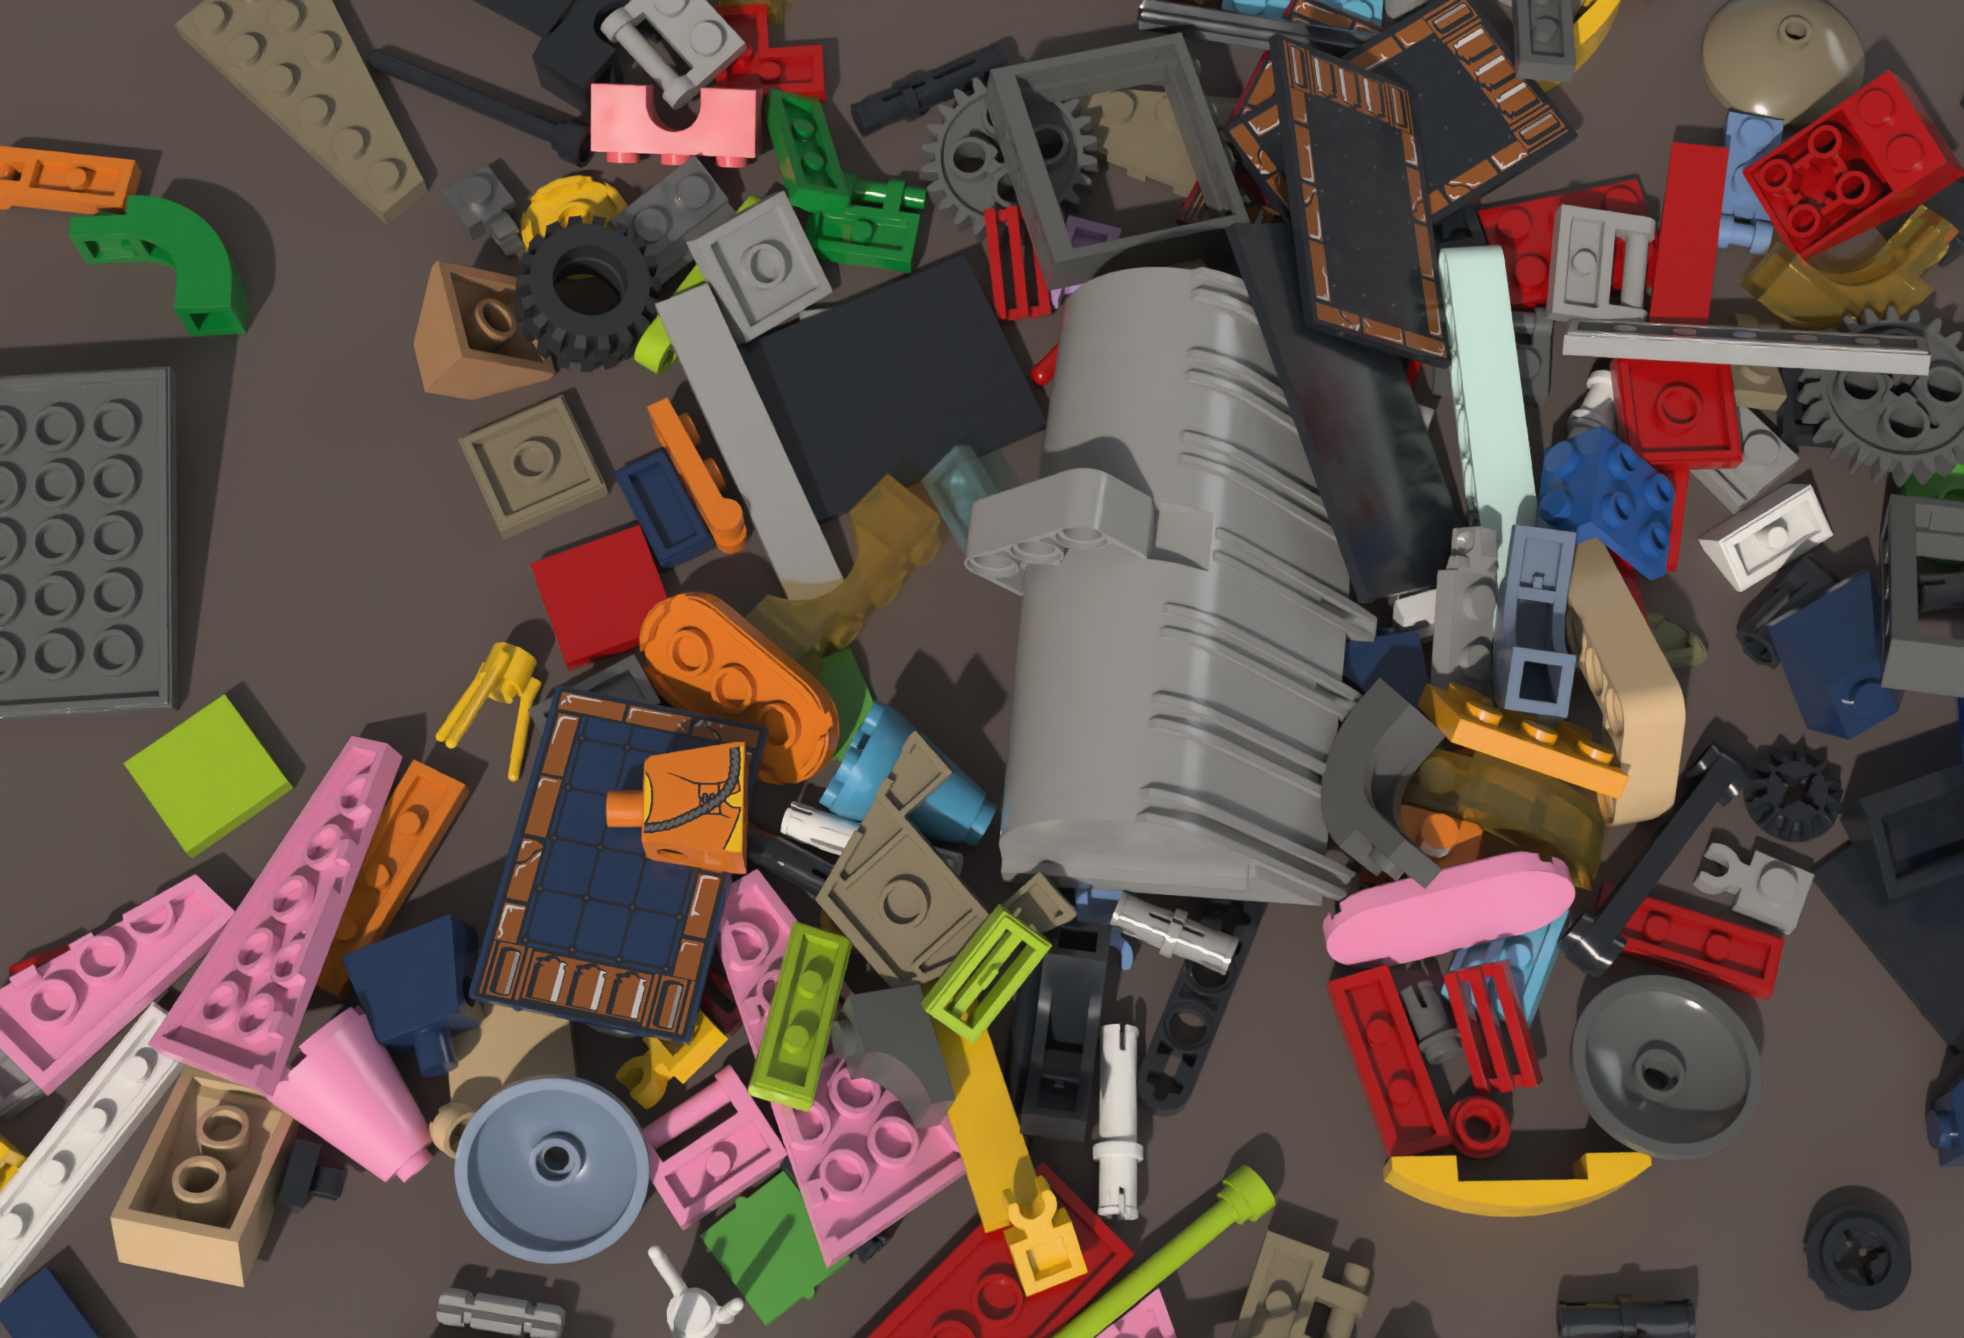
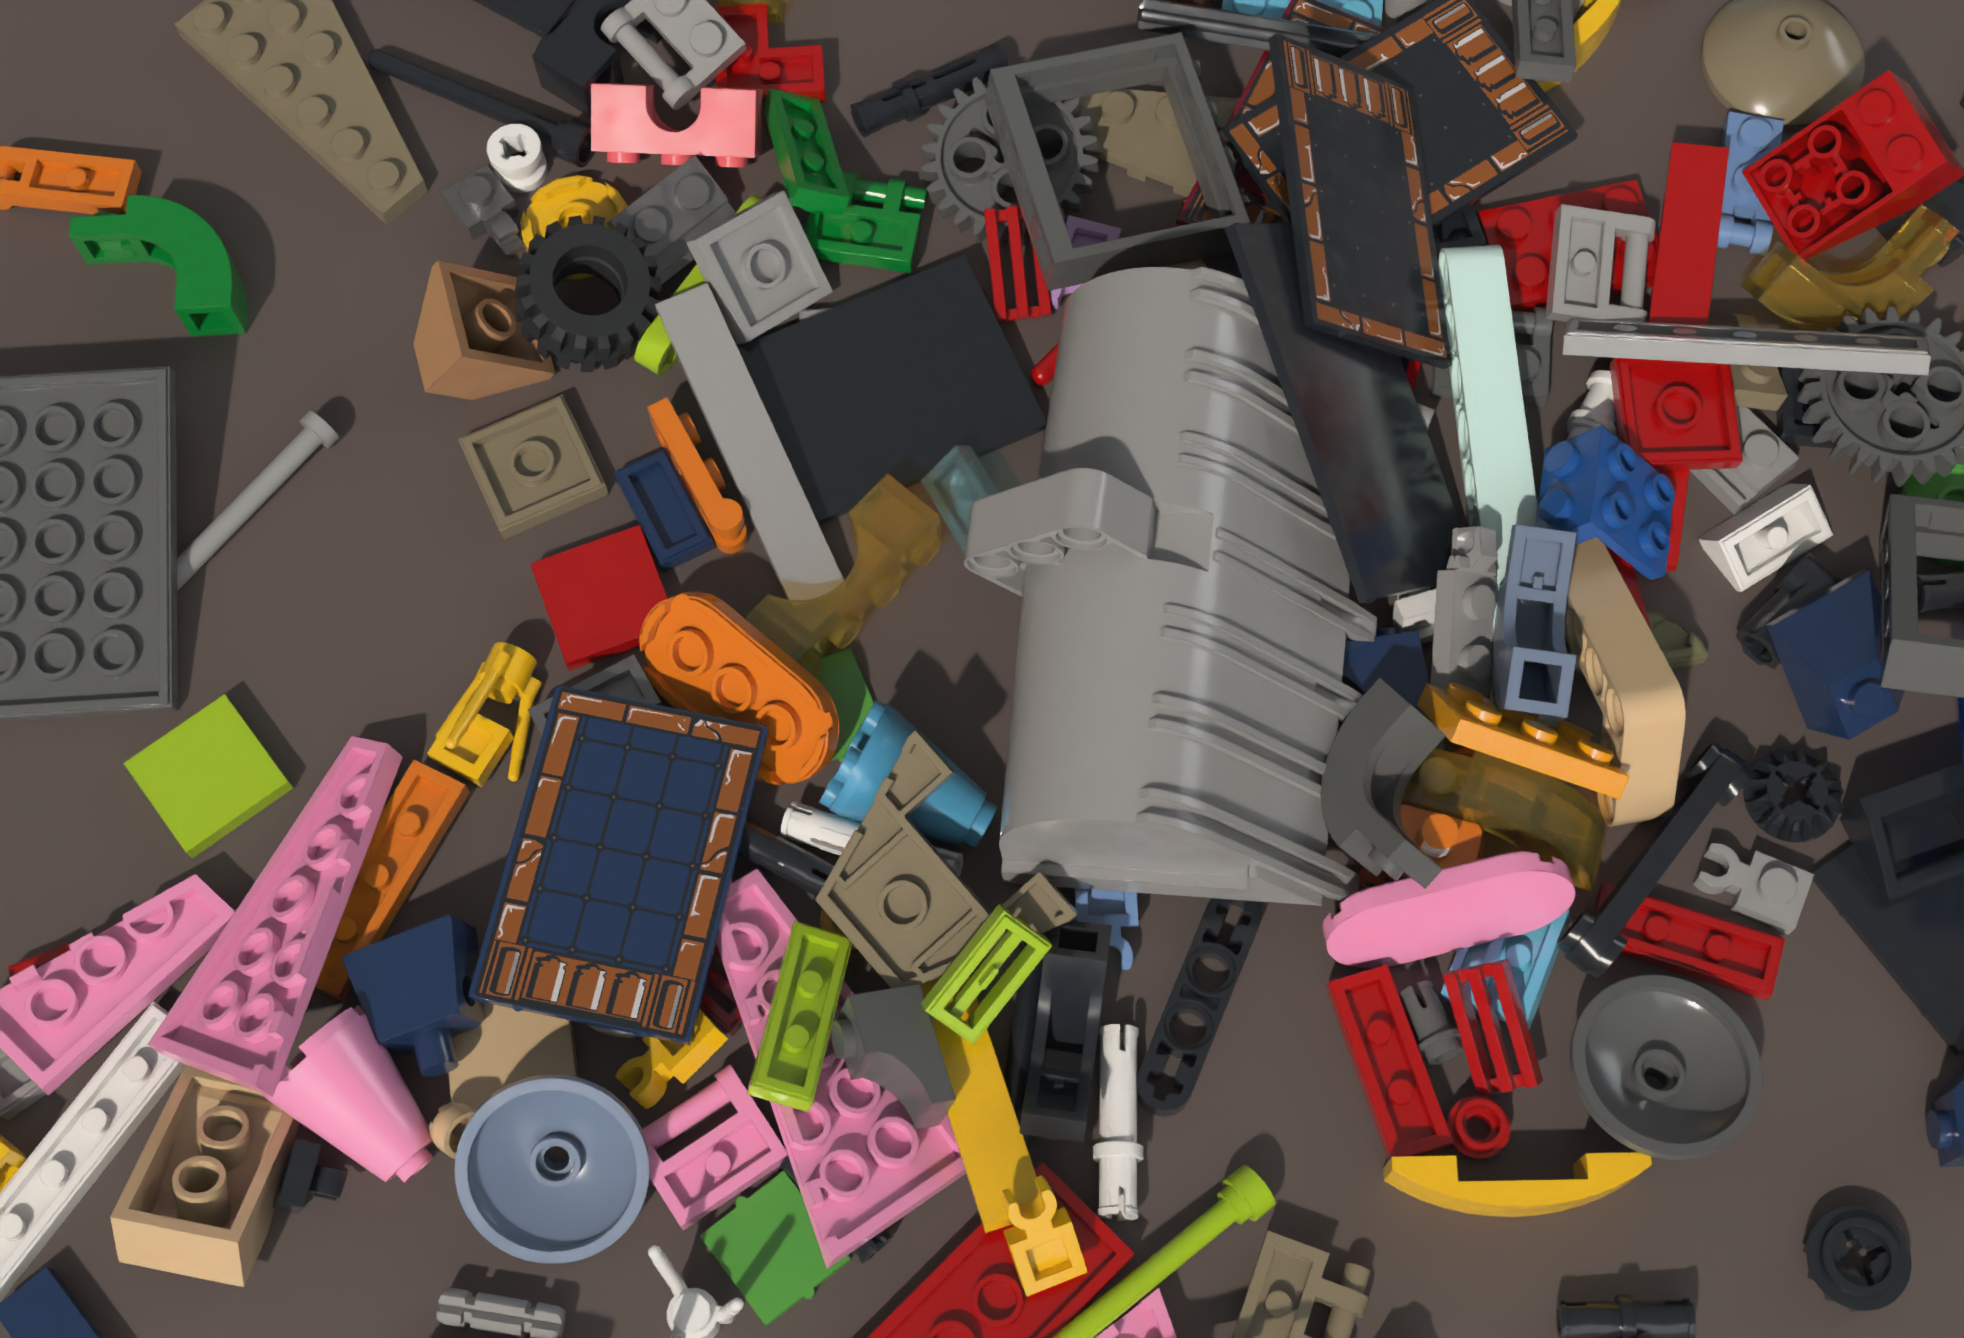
orange torso [606,742,749,874] -> none
light grey pin [1110,891,1239,975] -> none
none -> light grey bar [177,410,339,592]
none -> yellow plate [427,704,514,787]
none -> white wheel [486,124,548,193]

